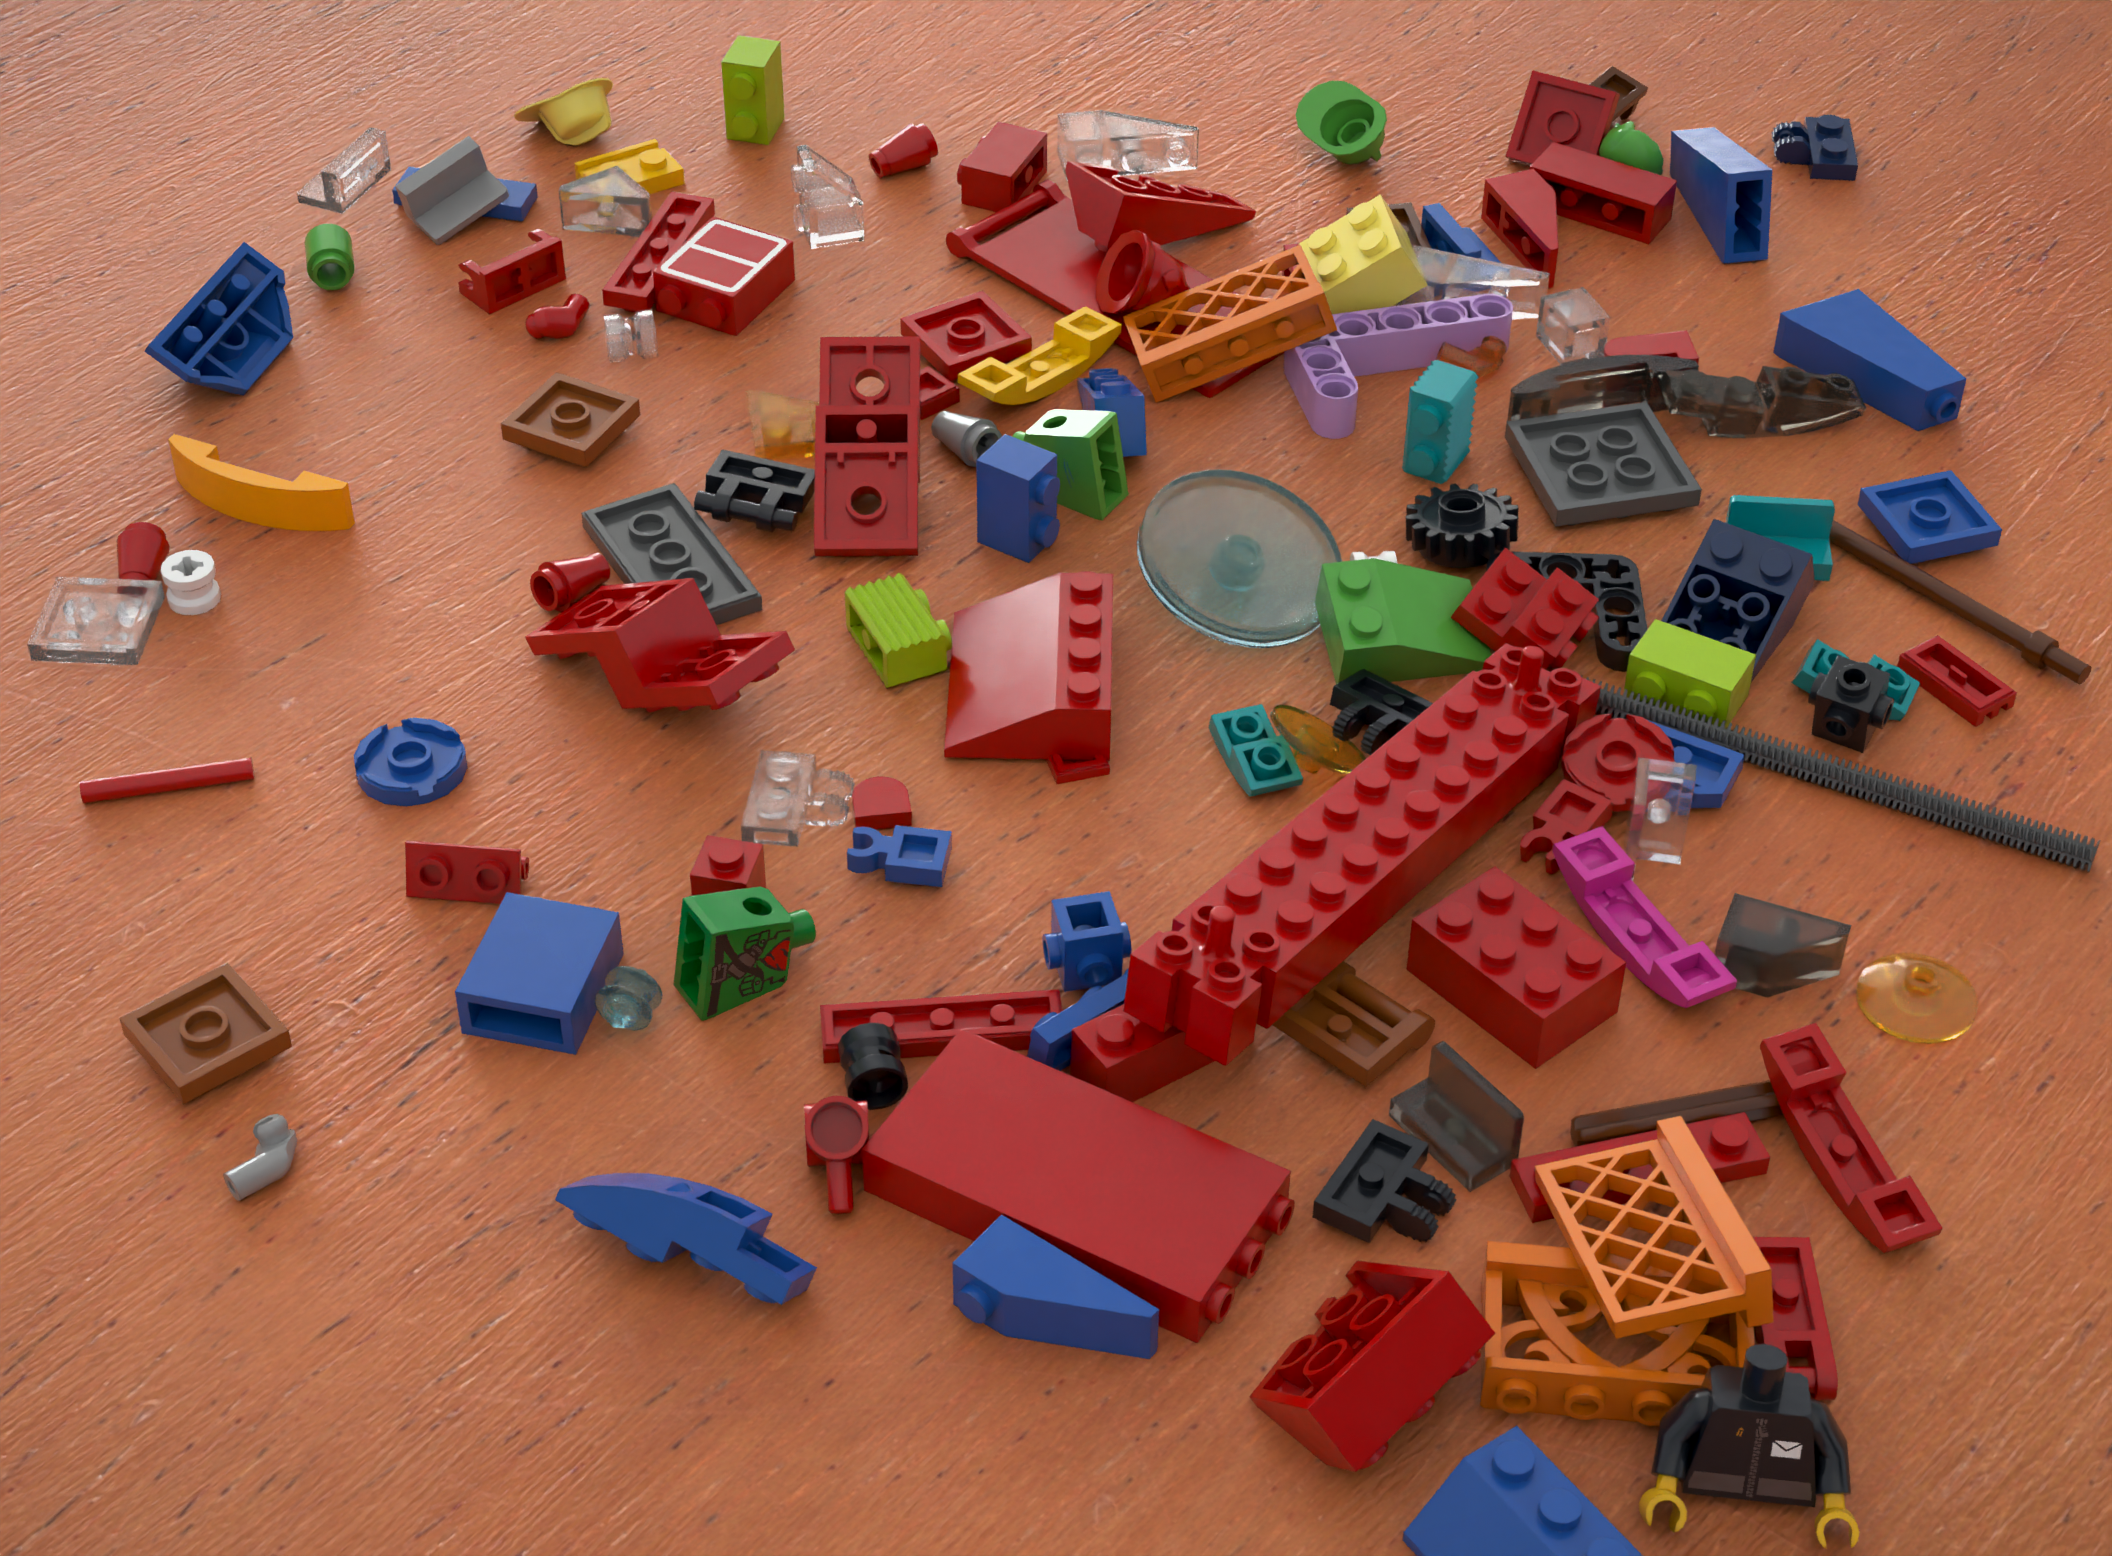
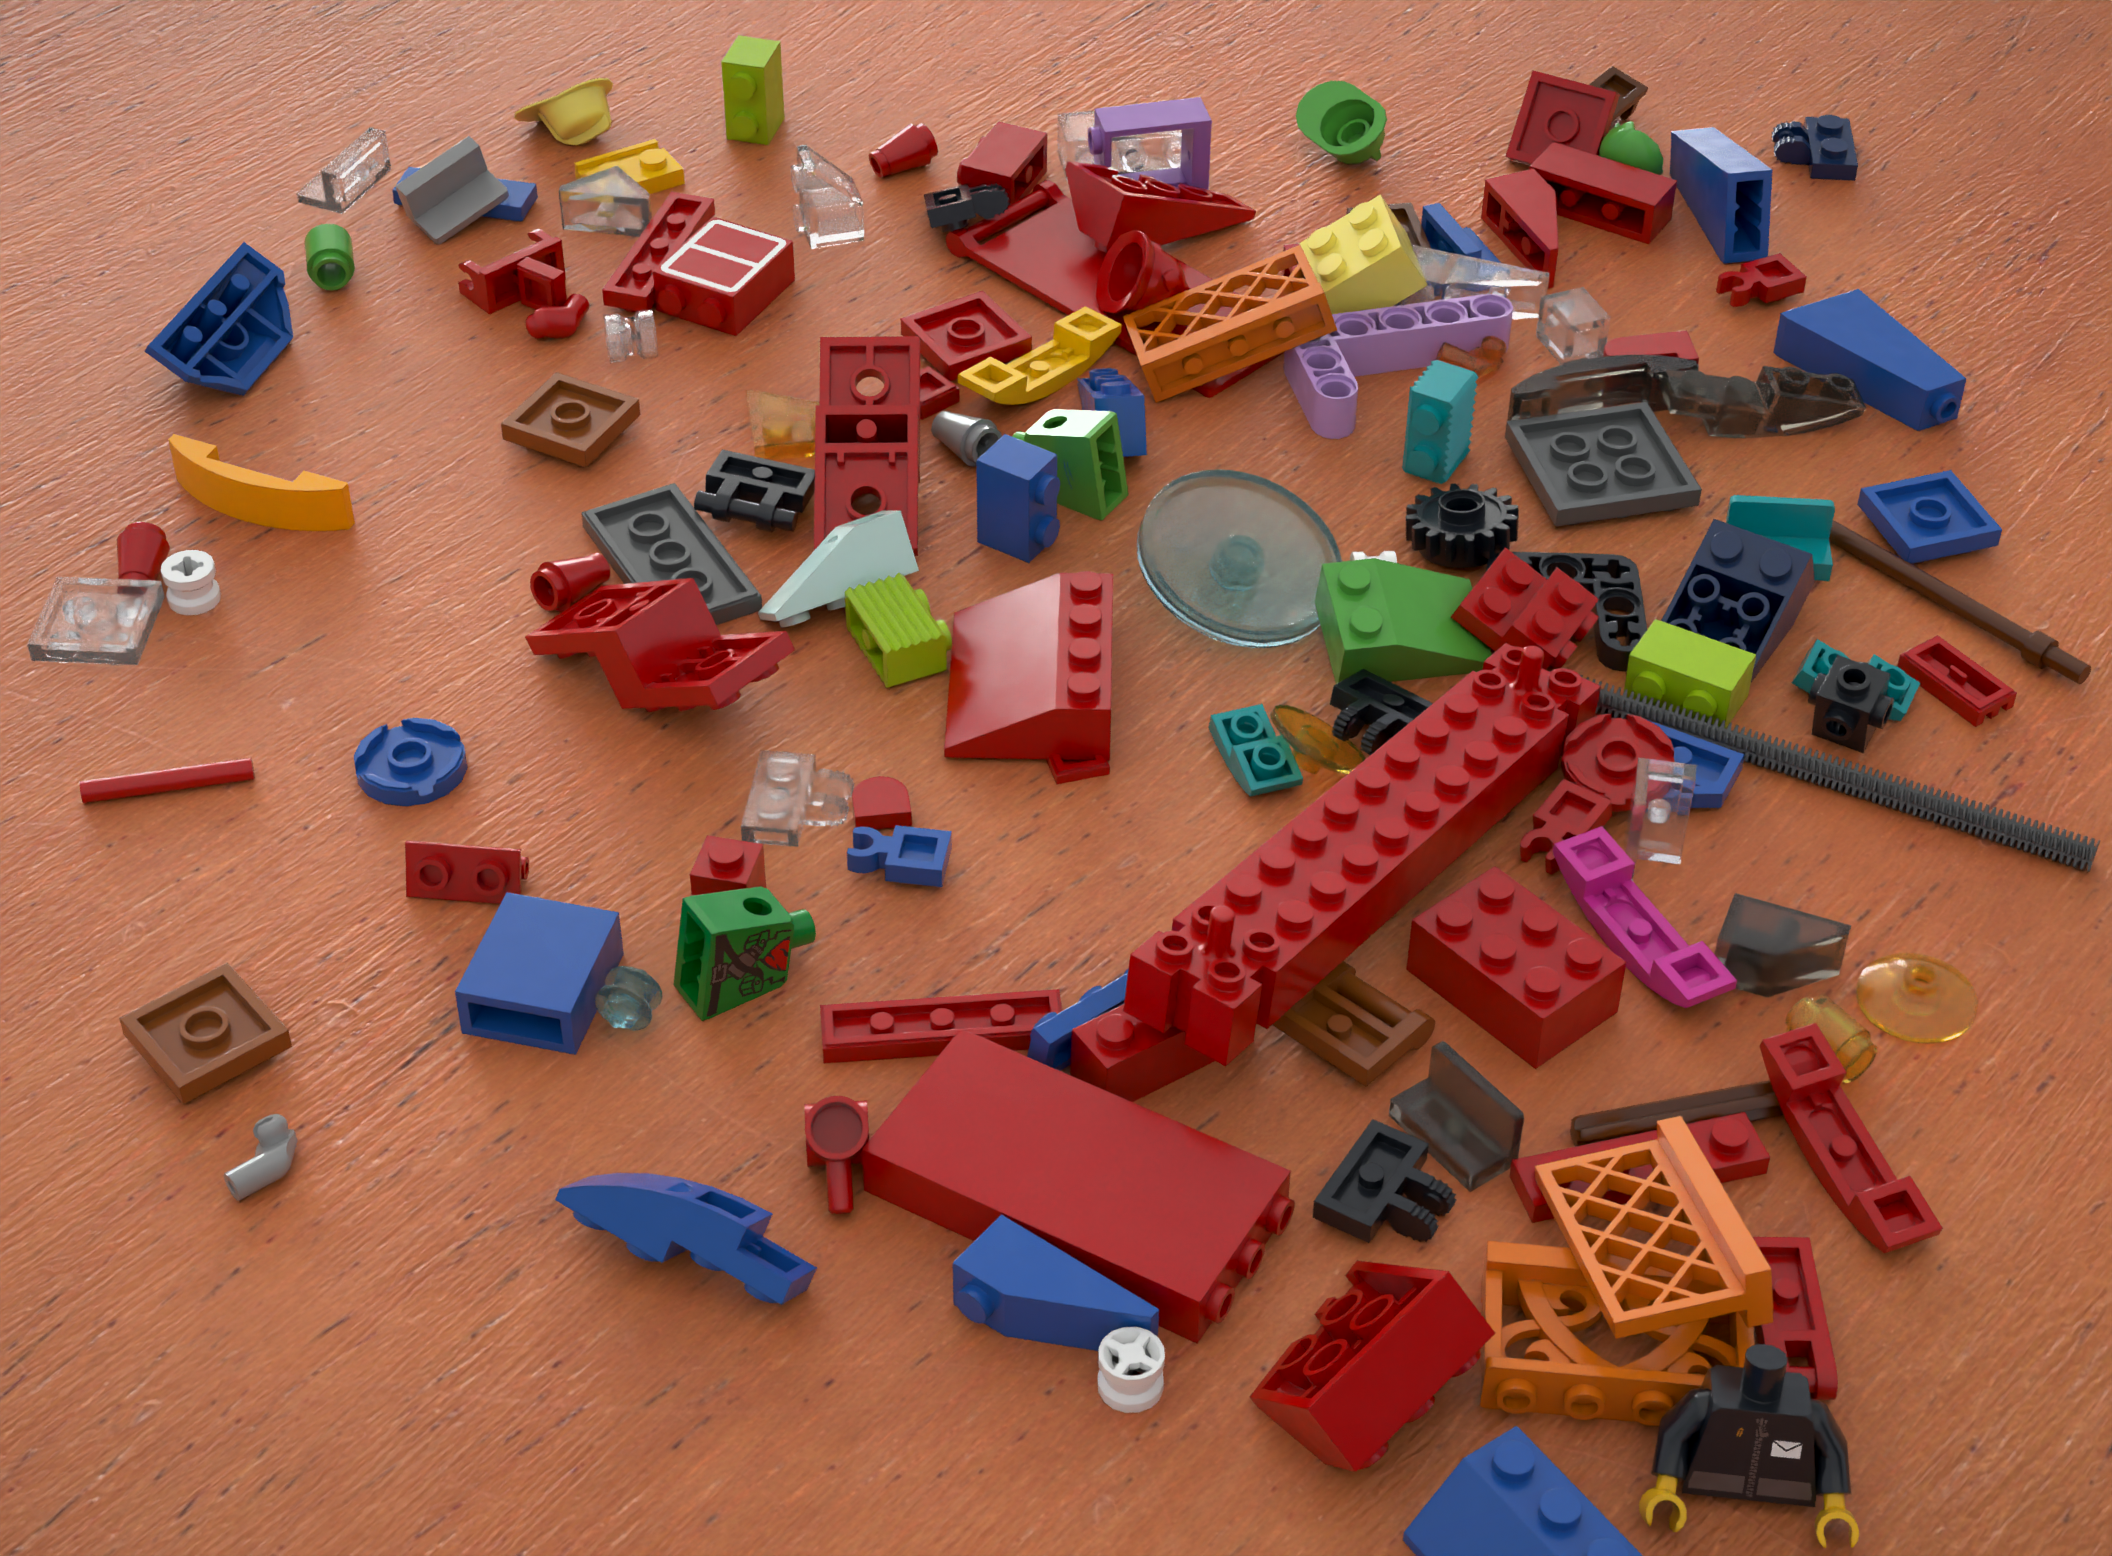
black wheel [838,1023,908,1110] -> none
blue brick [1042,891,1132,992] -> none
none -> red tile [517,257,567,310]
none -> light aqua slope [758,511,919,627]
none -> black hinge [924,182,1010,232]
none -> medium lavender window [1088,97,1212,190]
none -> white wheel [1097,1327,1165,1413]
none -> red plate [1716,253,1807,307]
none -> clear yellow brick [1785,995,1877,1083]

